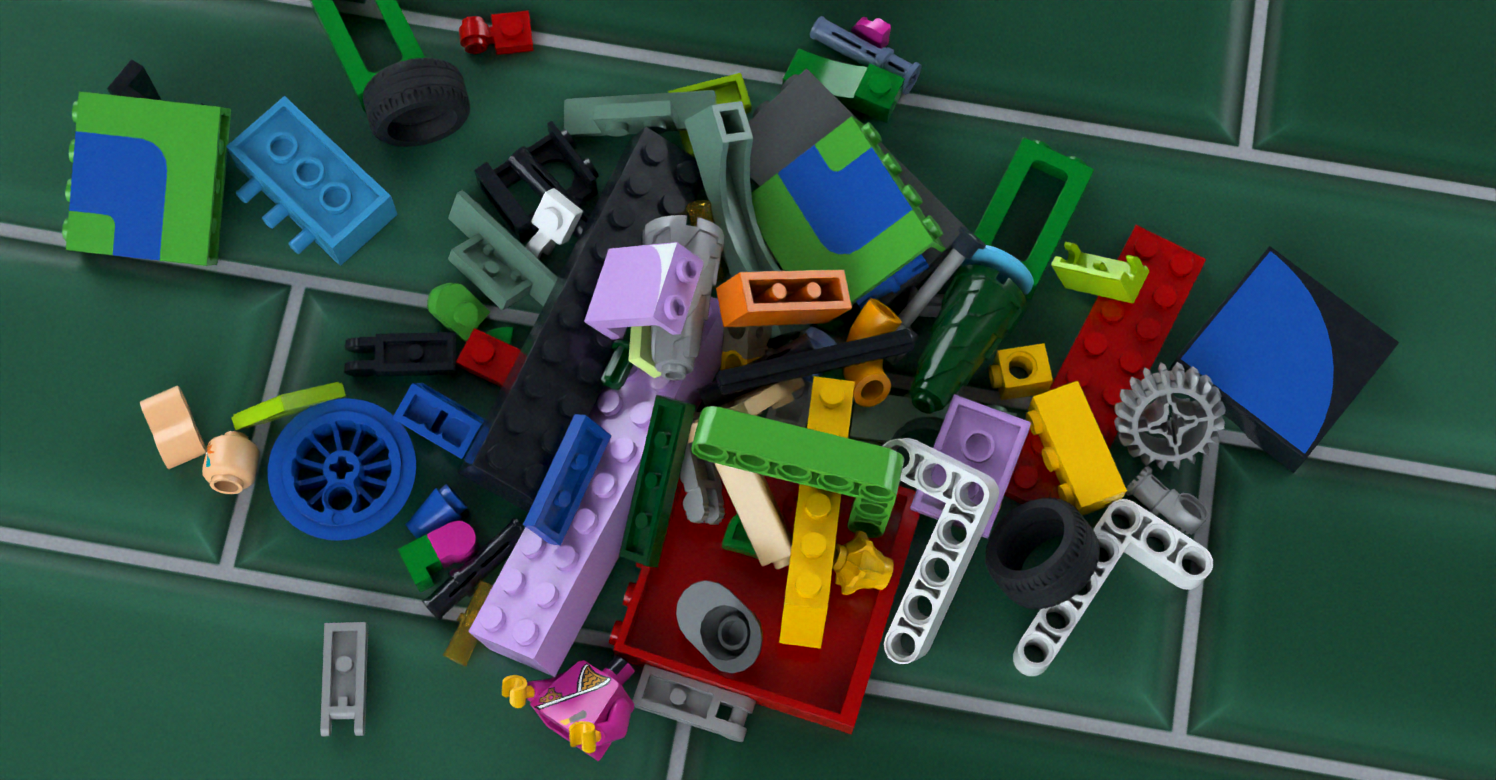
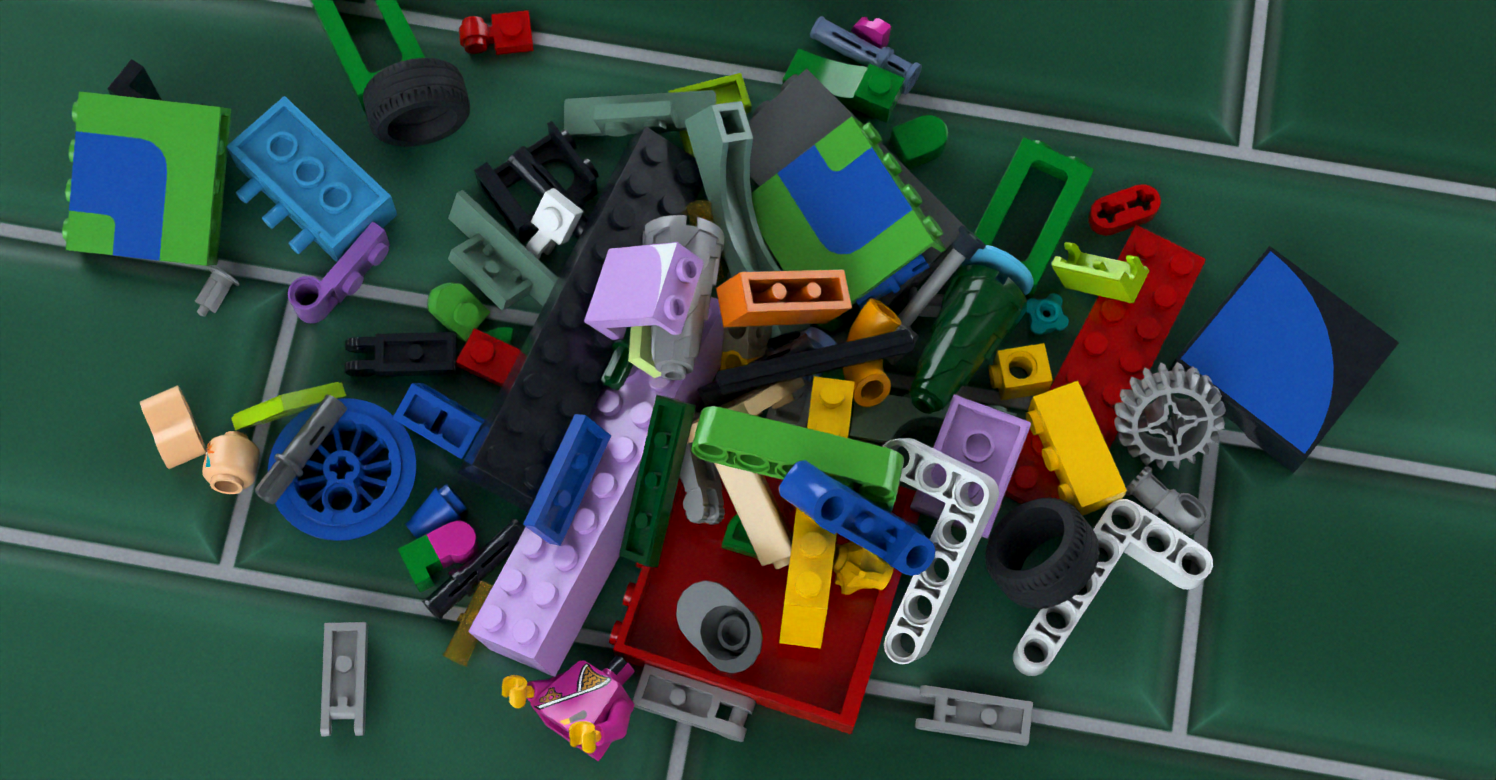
none -> light grey piece [195,266,240,317]
none -> dark grey axle [255,395,347,504]
none -> medium lavender plate [288,221,390,323]
none -> blue plate [779,460,936,576]
none -> green piece [890,115,948,170]
none -> light grey hinge [915,685,1033,746]
none -> teal plate [1026,293,1069,335]
none -> red beam [1088,184,1161,236]

